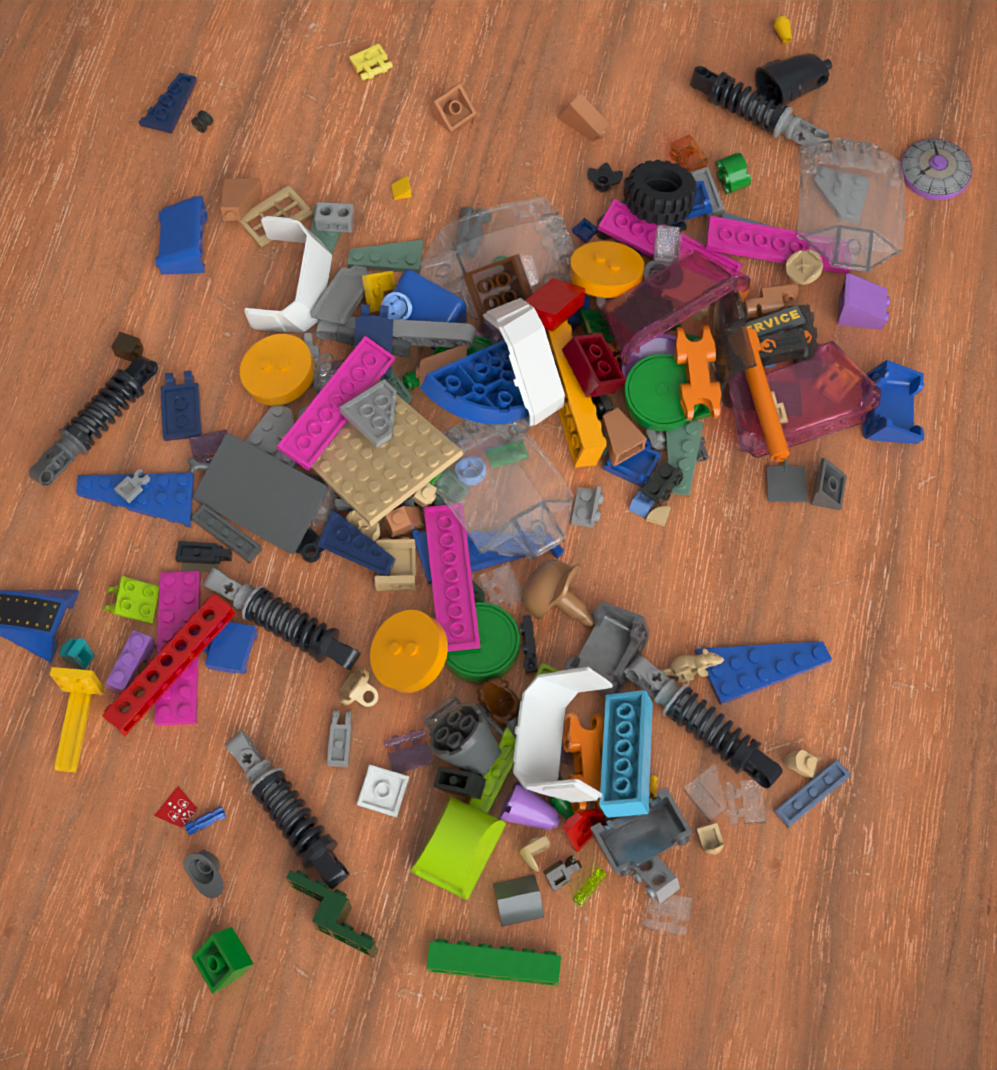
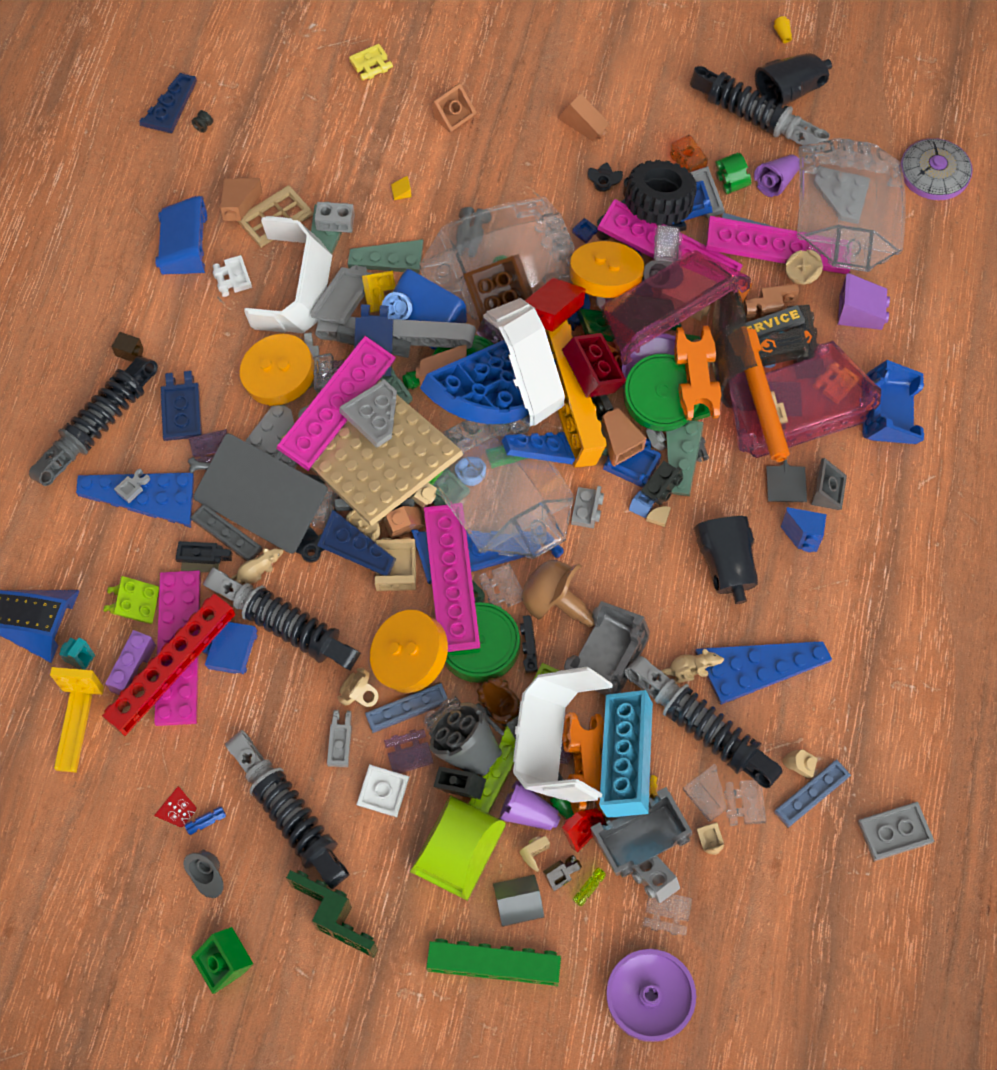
none -> white plate [213,255,252,297]
none -> tan animal [230,548,284,591]
none -> sand blue tile [365,683,449,733]
none -> blue wing [502,432,575,464]
none -> medium lavender dish [606,949,696,1042]
none -> black torso [694,516,758,604]
none -> medium lavender cone [754,154,801,197]
none -> blue slope [781,507,827,552]
none -> light grey tile [858,802,935,862]

